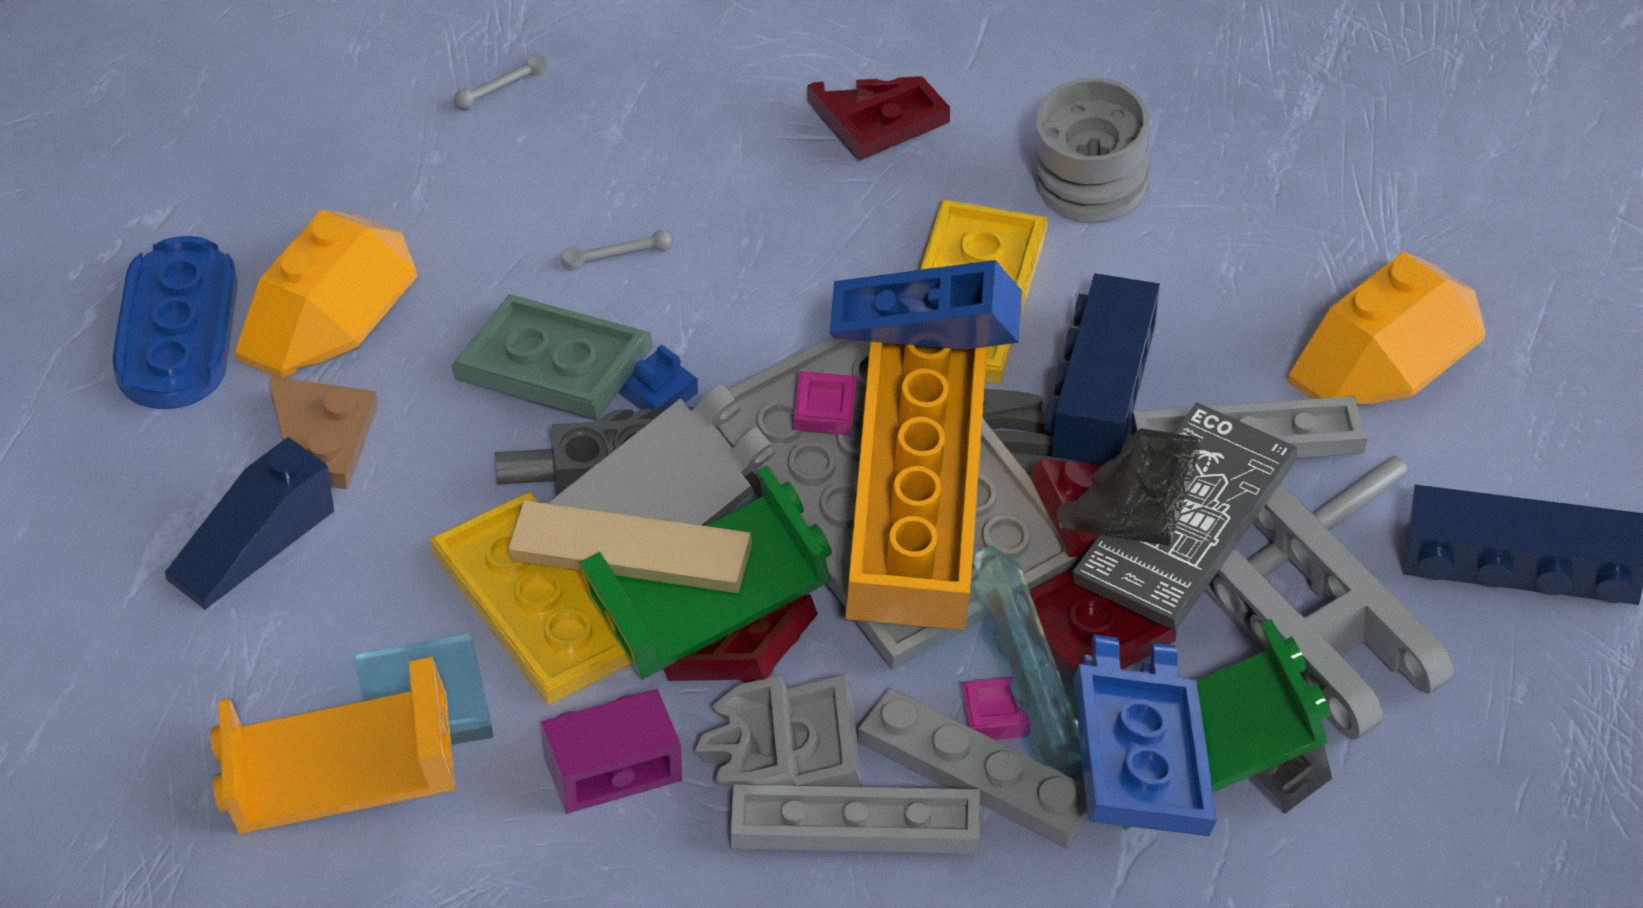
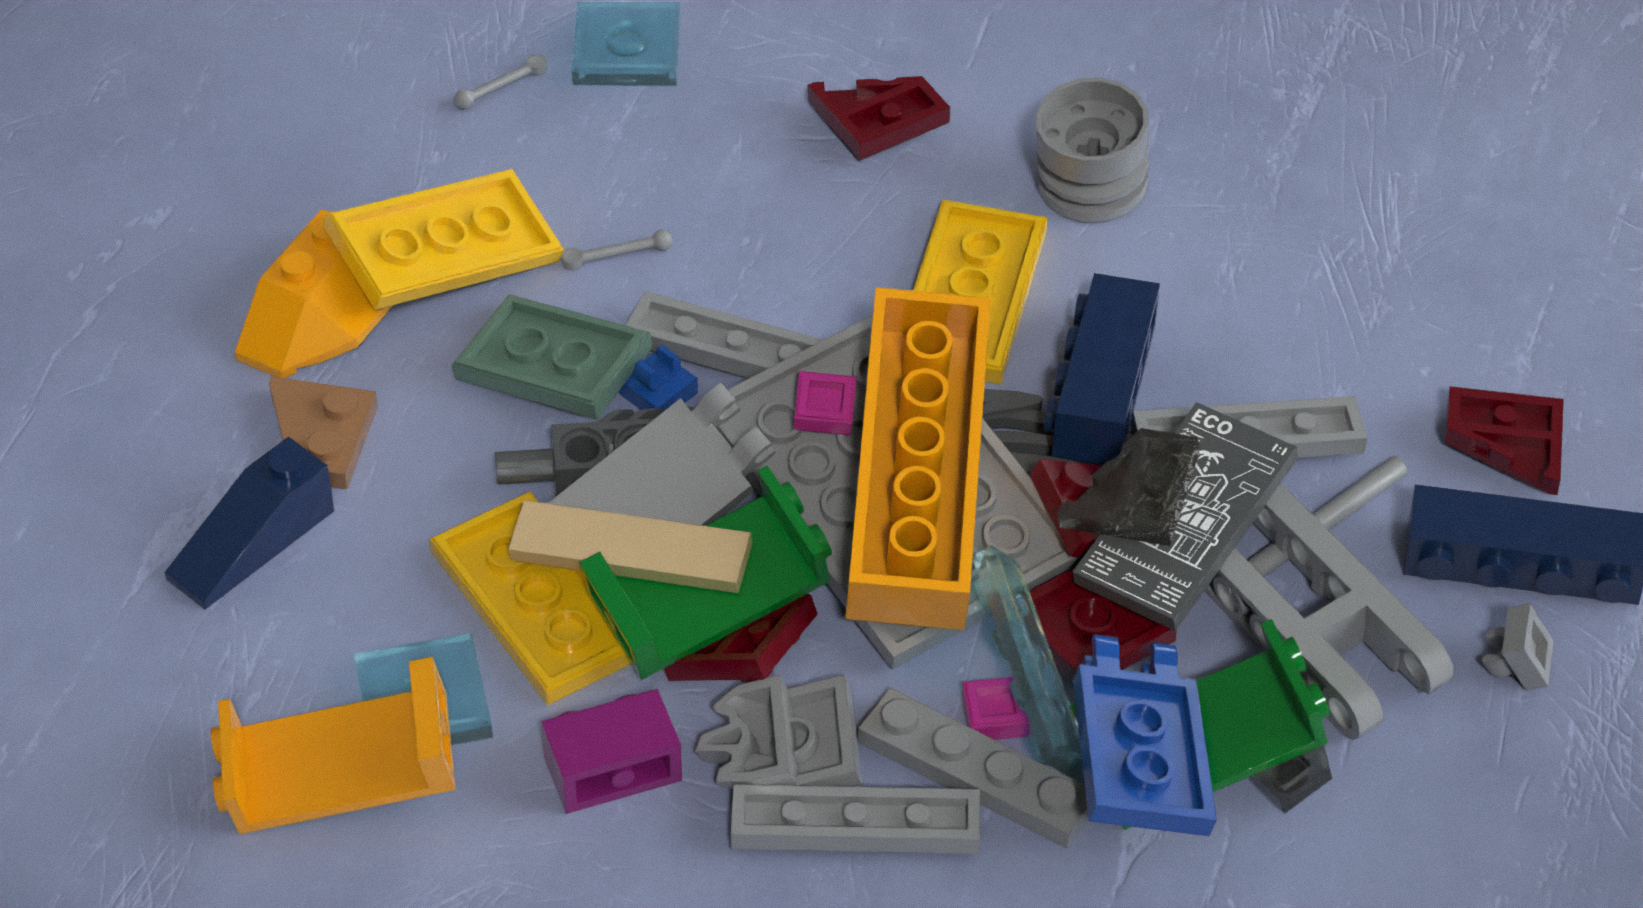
blue tile [112,236,238,409] -> none
blue slope [830,260,1022,350] -> none
light orange wedge [1287,252,1485,404] -> none
none -> yellow tile [323,169,564,310]
none -> clear light blue tile [572,2,680,86]
none -> light grey plate [625,291,823,378]
none -> dark red wing [1444,386,1564,495]
none -> light grey tile [1482,603,1554,690]

